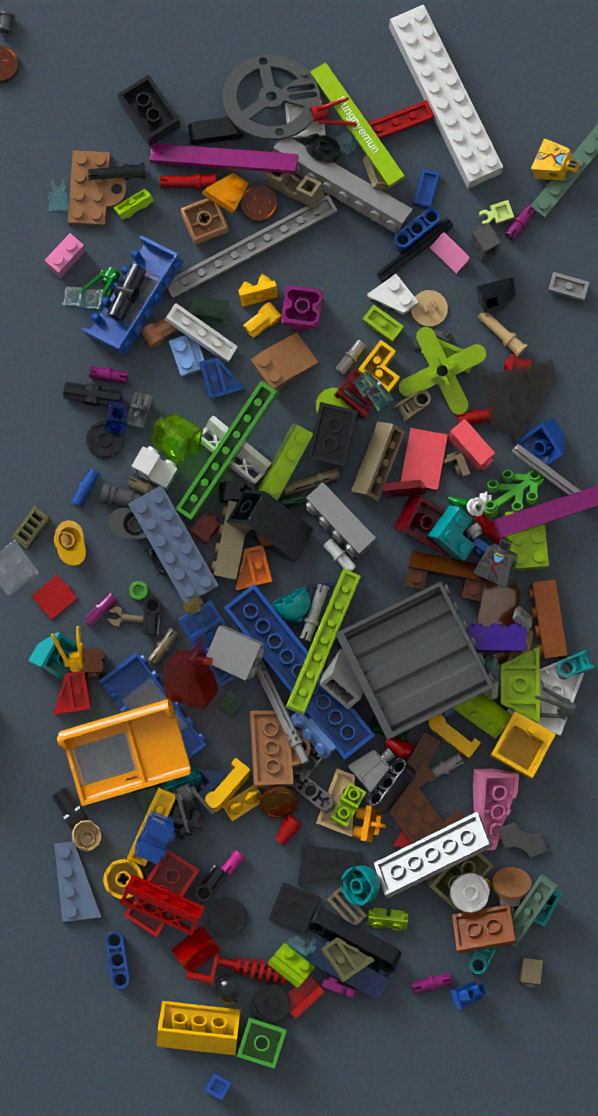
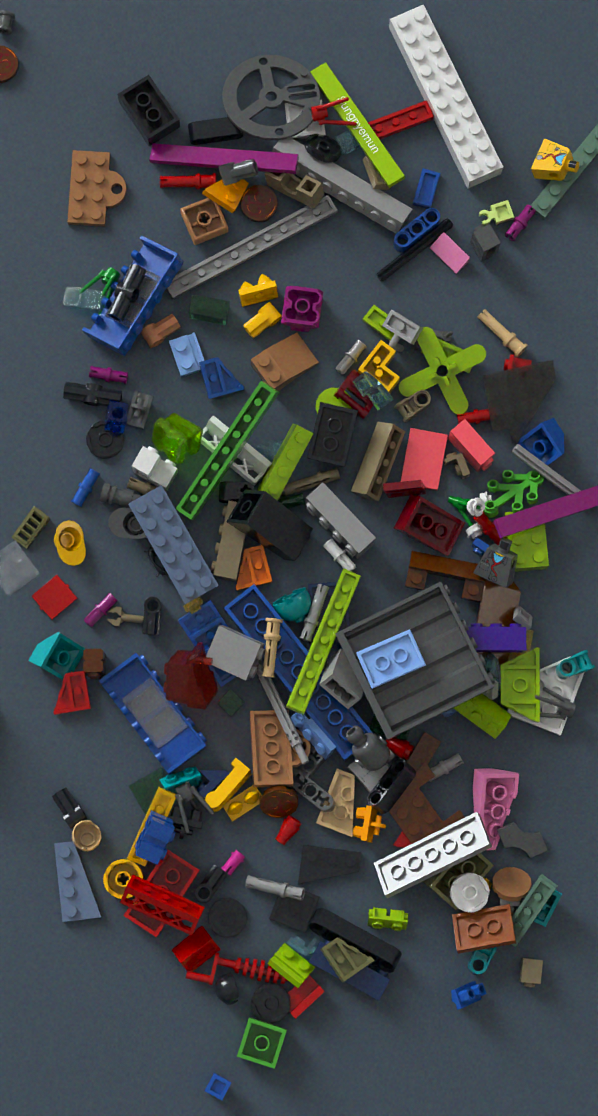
bright pink brick [45,233,86,279] -> none
clear light blue plate [49,179,68,213] -> none
yellow plant [51,626,84,672] -> none
light orange piece [57,699,191,806] -> none
black pin [88,162,146,181] -> none
blue beam [106,932,130,989] -> none
lime plate [113,188,154,220] -> none
bright green tile [129,581,149,601] -> none
dark tan pin [148,627,180,666] -> none
yellow slope [156,1001,241,1055] -> none
white plate [164,303,238,363] -> none
clear red brick [190,512,220,544] -> none
magenta plate [322,976,356,998] -> none
dark tan tile [327,886,367,925] -> none
lime slope [330,782,366,828] -> none
teal cylinder [341,865,381,906] -> none
white wing [367,274,419,315] -> none
tan piece [411,290,448,327] -> none
magenta pin [411,973,452,995] -> none
teal brick [428,505,475,561] -> none
yellow leg [428,715,481,759] -> none
black slope [476,277,516,313] -> none
yellow piece [490,711,556,779] -> none
dark orange brick [528,579,568,660] -> none
light grey plate [548,272,589,302] -> none
none -> dark grey piece [218,159,258,185]
none -> light grey pin [246,875,305,901]
none -> tan pin [262,618,283,678]
none -> dark grey piece [346,726,390,771]
none -> light blue tile [356,629,426,689]
none -> light grey plate [382,309,423,352]

